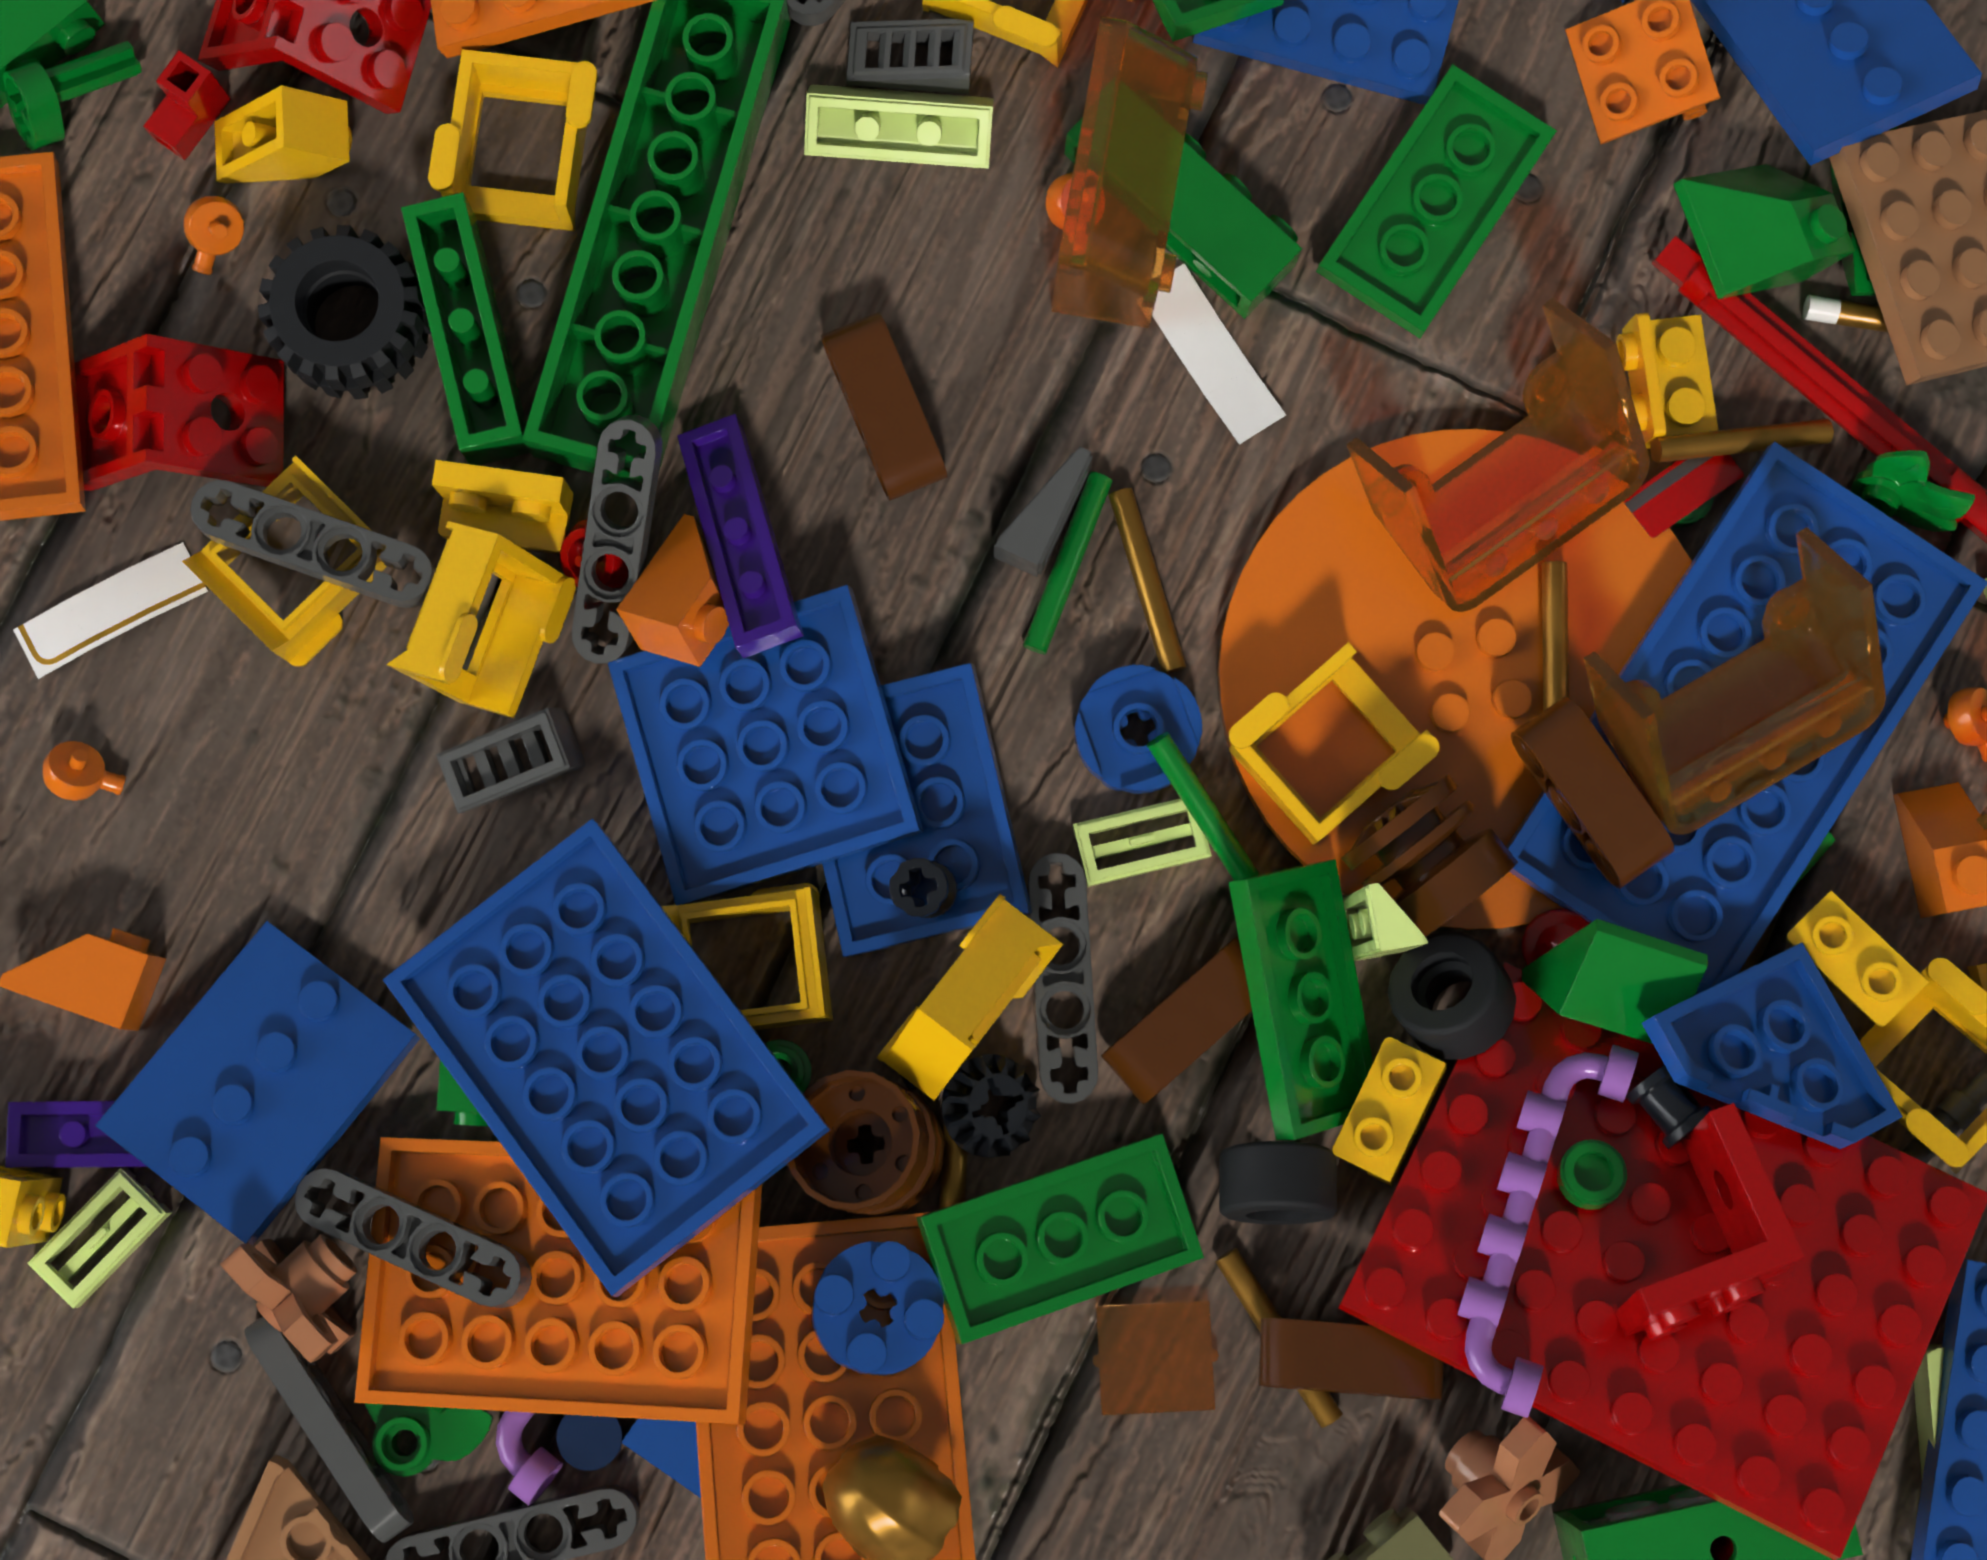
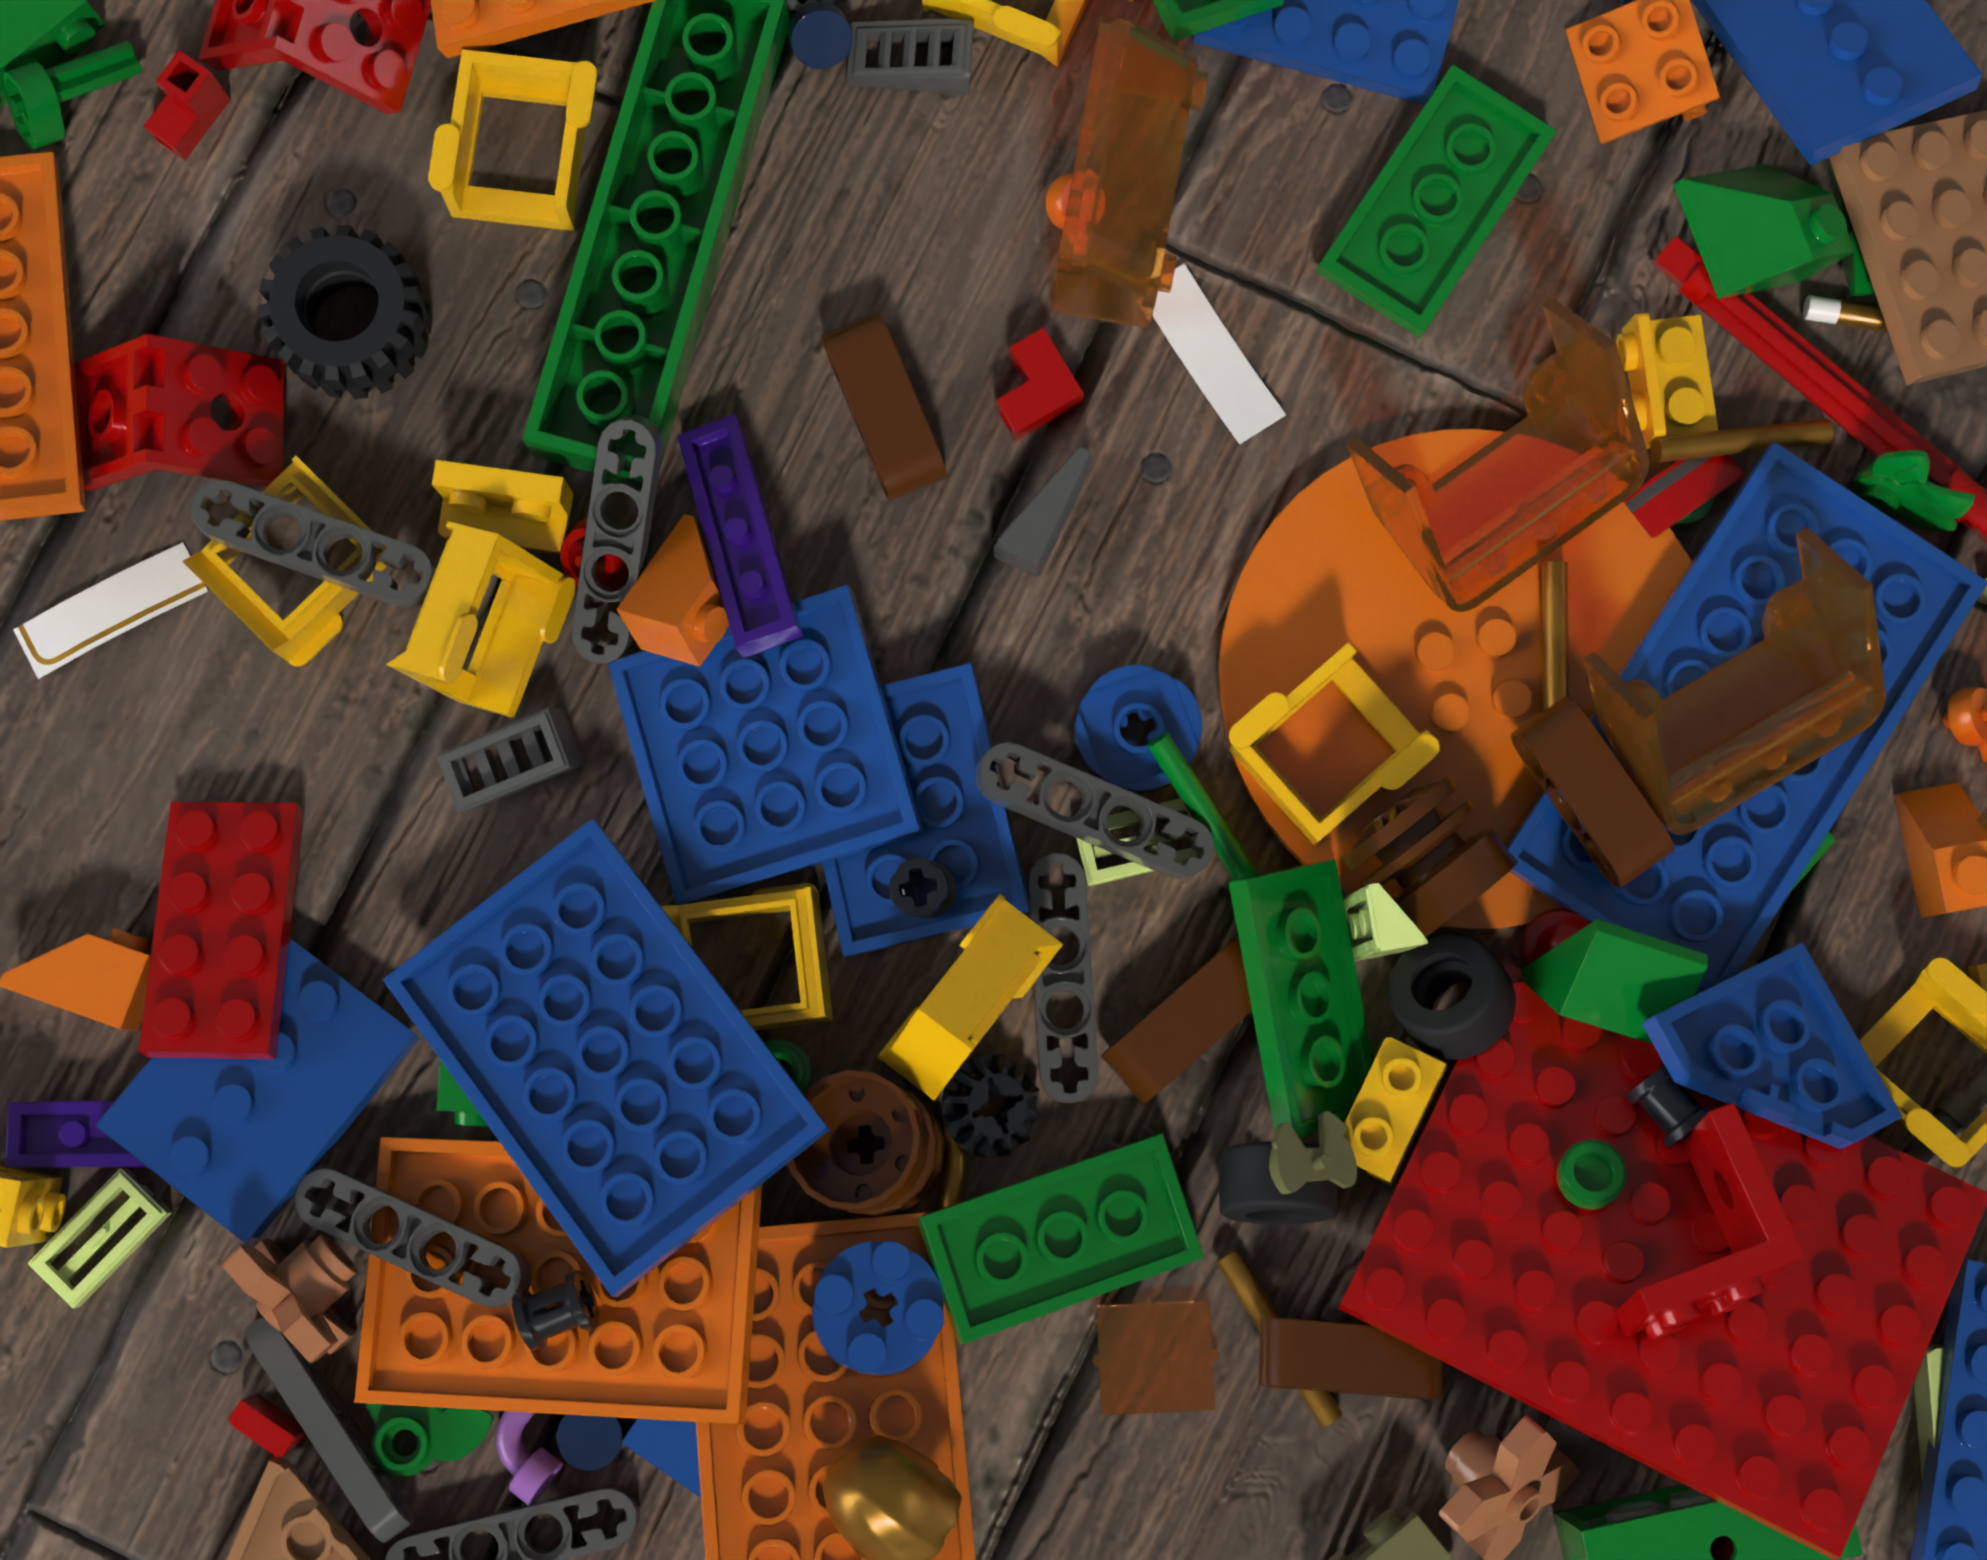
orange piece [42,741,126,801] -> none
orange piece [183,196,244,275] -> none
yellow slope [214,85,352,184] -> none
green brick [401,192,531,466] -> none
yellowish green slope [804,85,994,169] -> none
green bar [1023,471,1113,655] -> none
green brick [1064,81,1303,319] -> none
pearl gold bar [1108,488,1187,674] -> none
medium lavender bar [1457,1044,1639,1418] -> none
yellow bracket [1786,891,1929,1027] -> none
none -> red plate [138,801,304,1060]
none -> red tile [228,1393,306,1458]
none -> black bush [512,1270,599,1351]
none -> dark blue tile [788,1,853,69]
none -> dark grey beam [975,742,1215,879]
none -> red piece [996,328,1084,442]
none -> olive piece [1269,1111,1357,1195]

